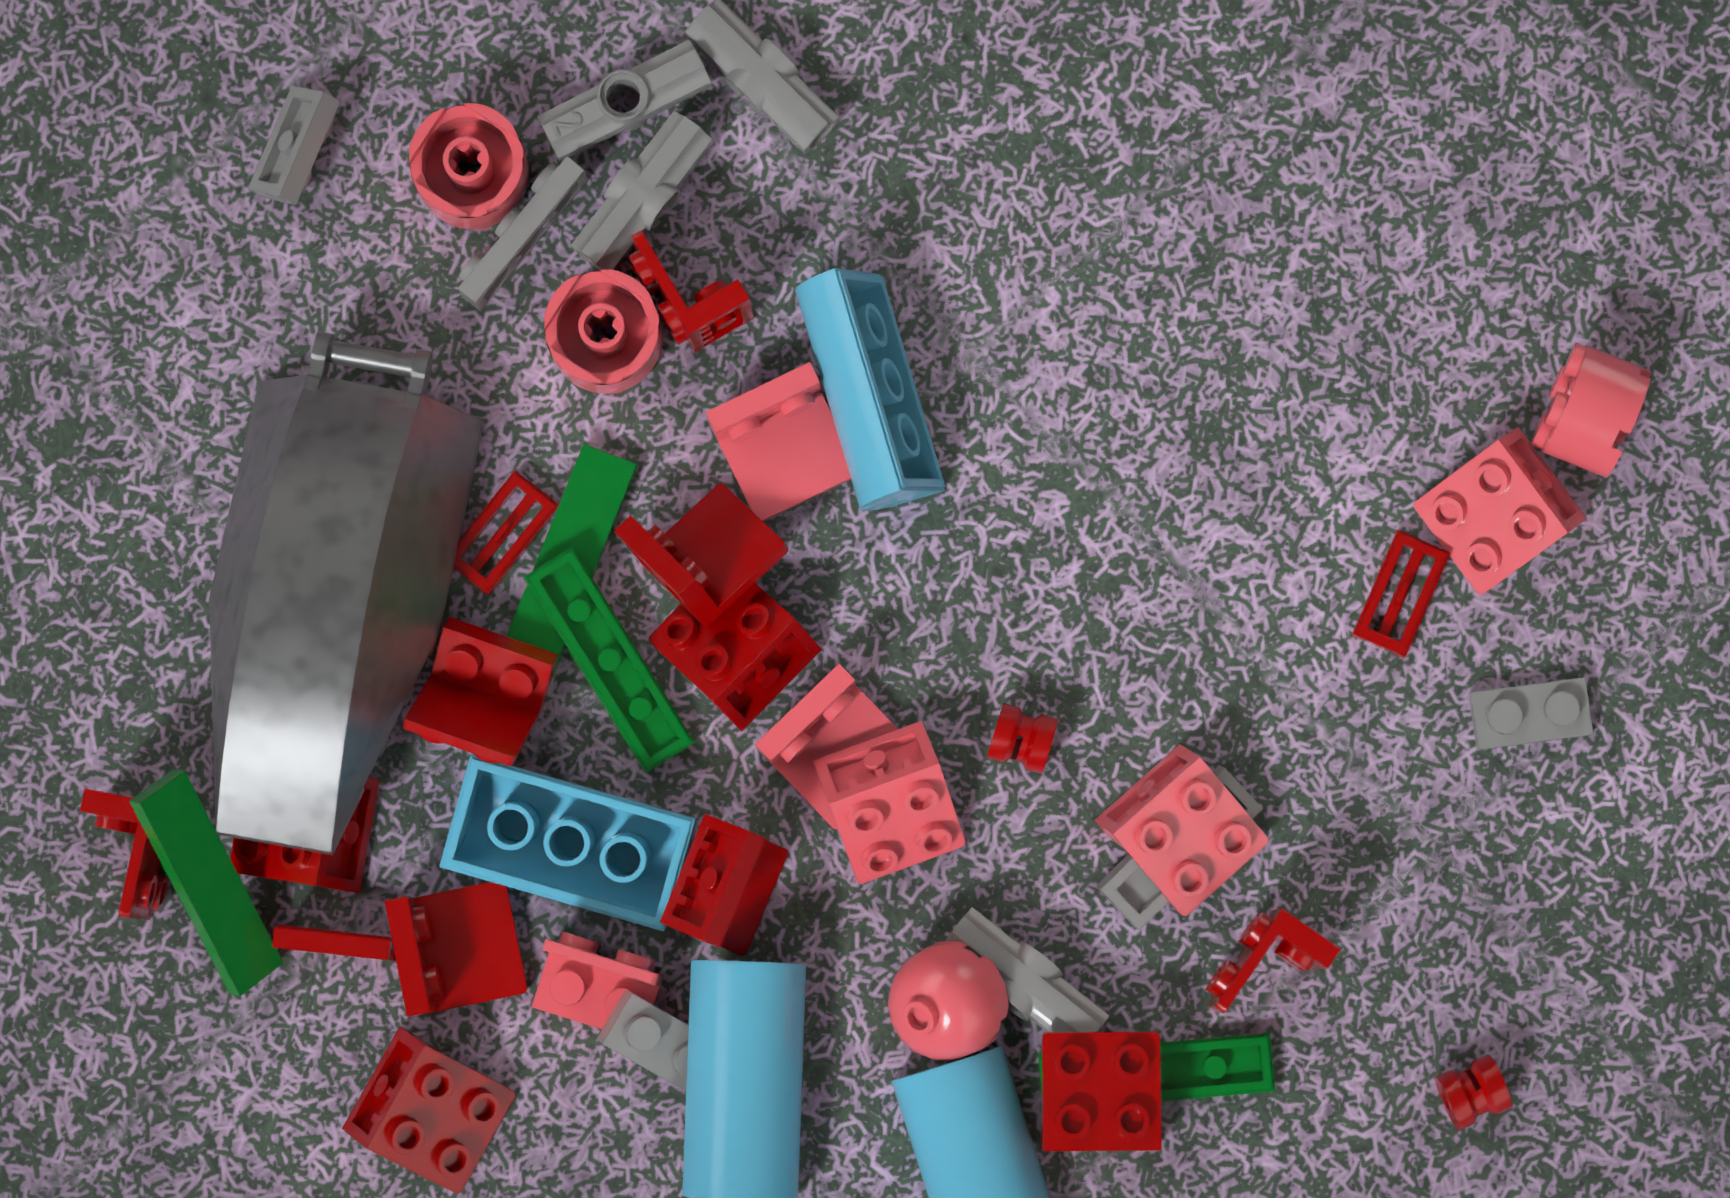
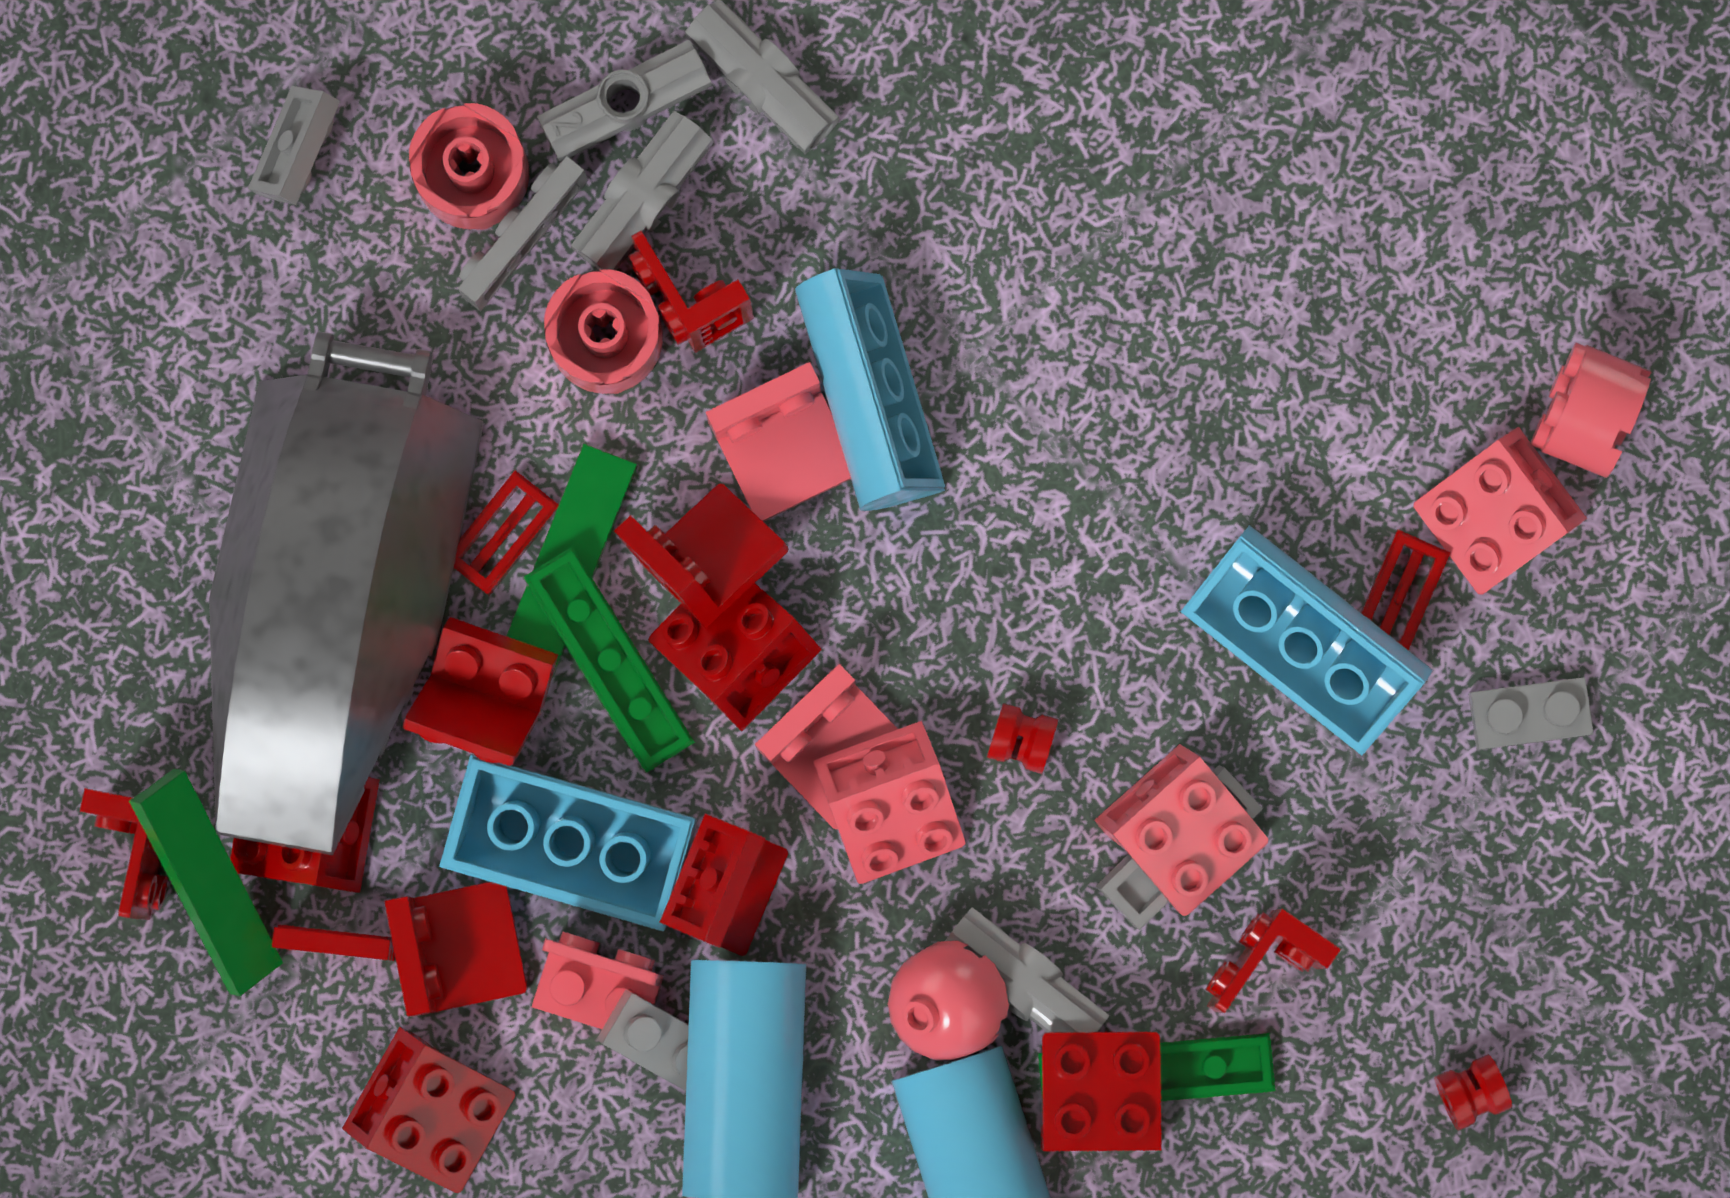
none -> medium azure brick [1180,525,1433,756]

